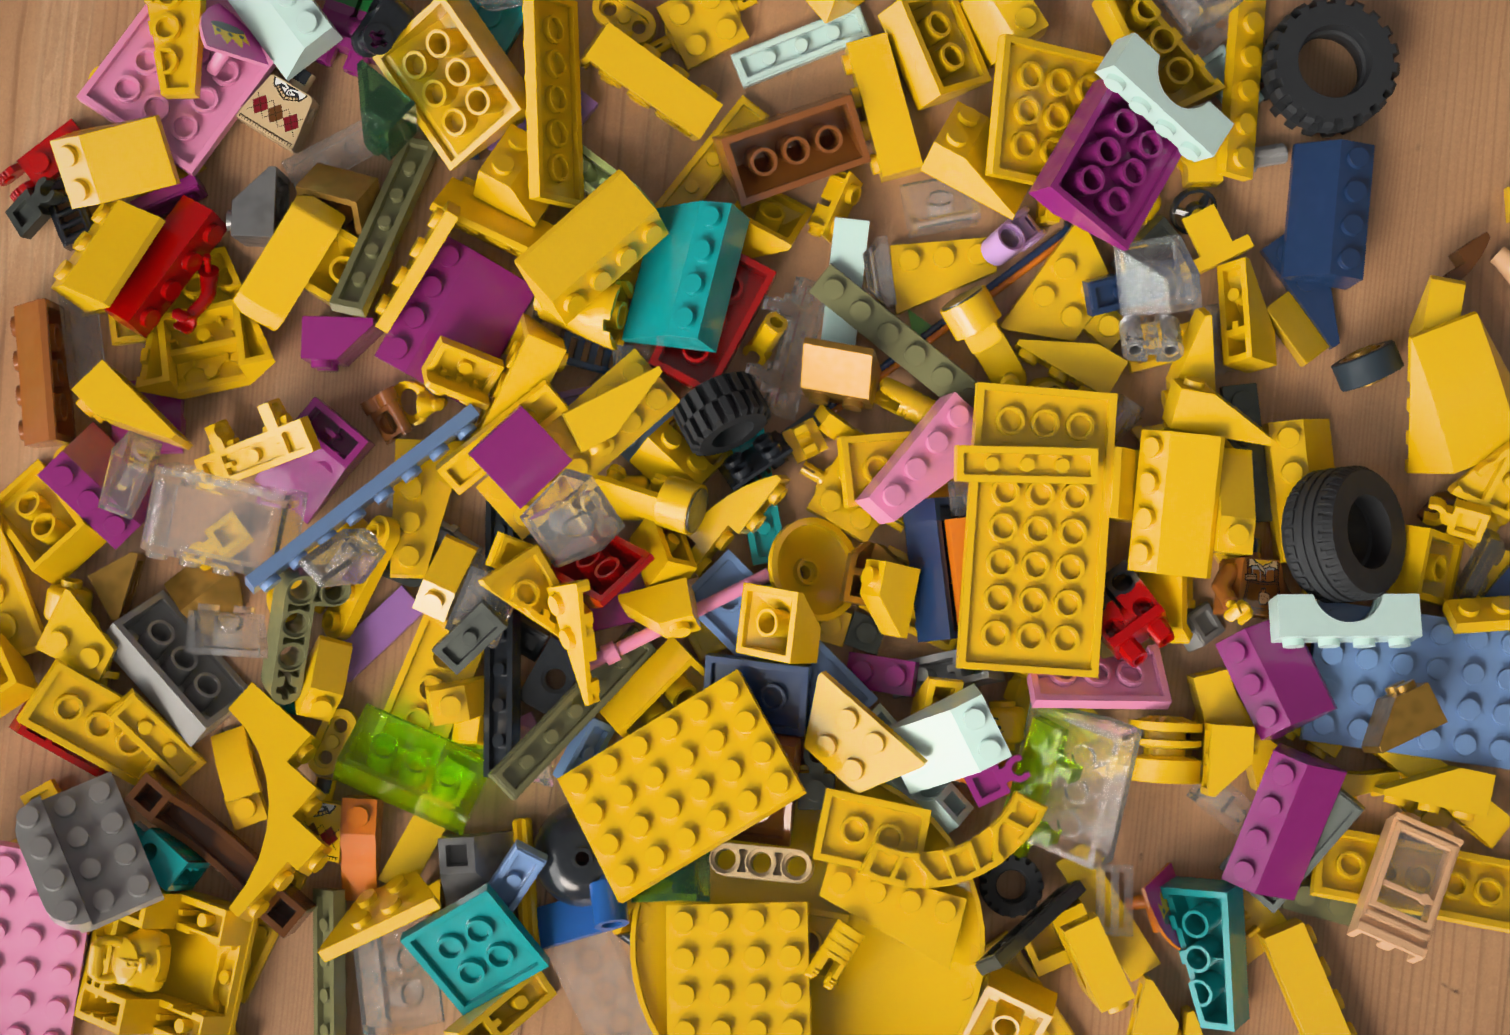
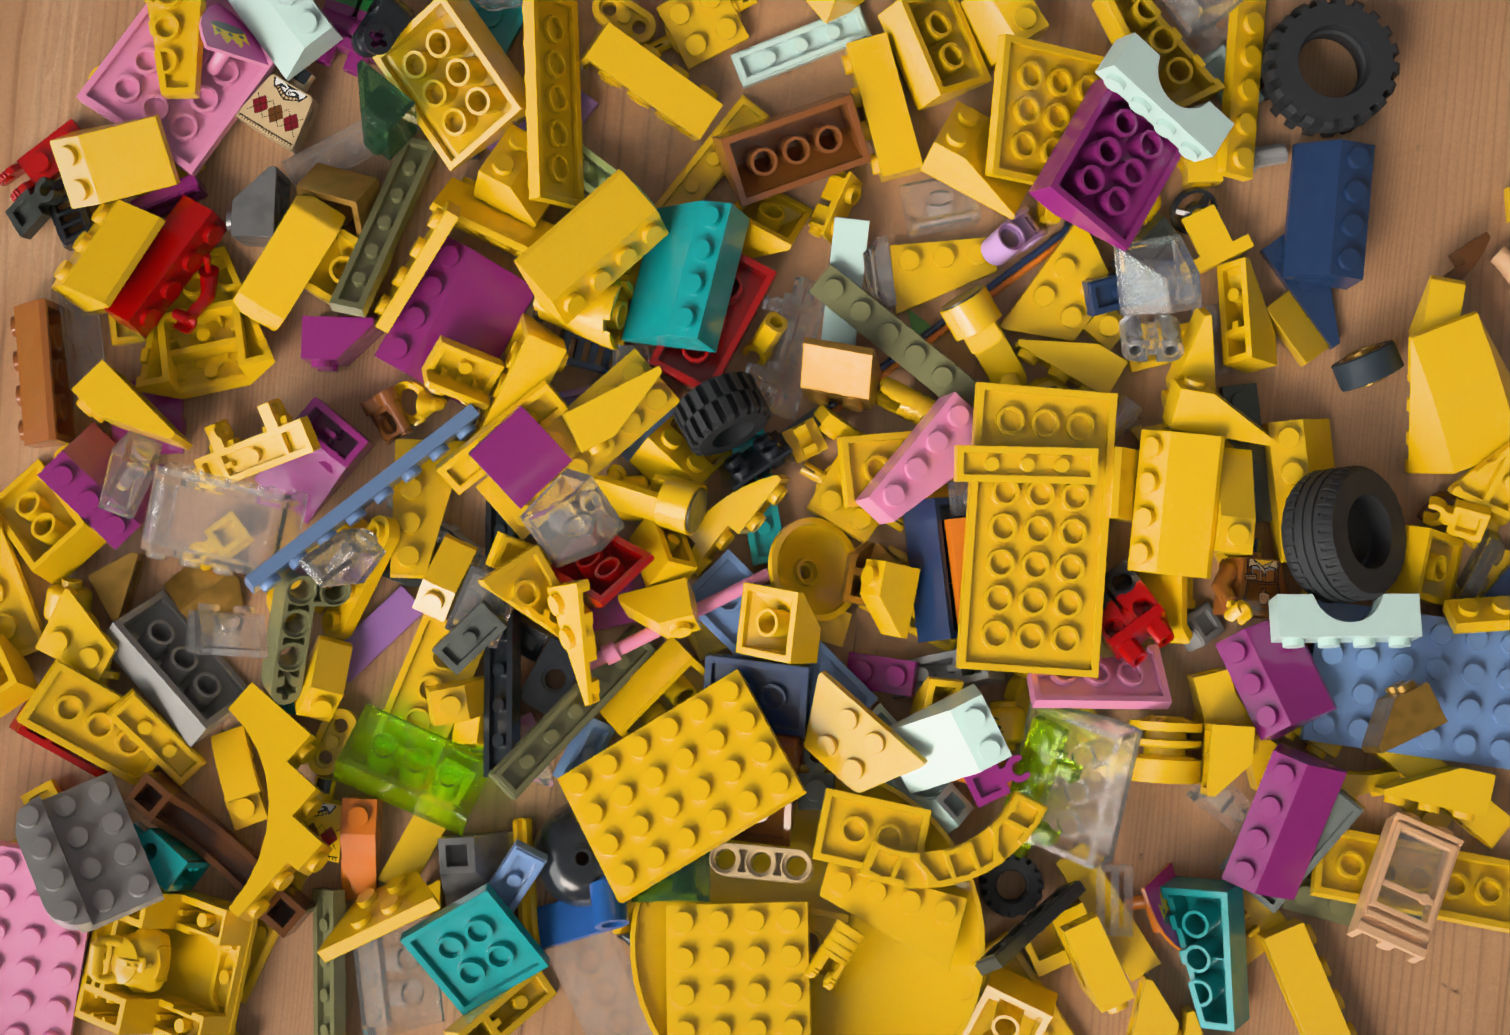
pearl dark grey plate [843,611,884,656] -> none

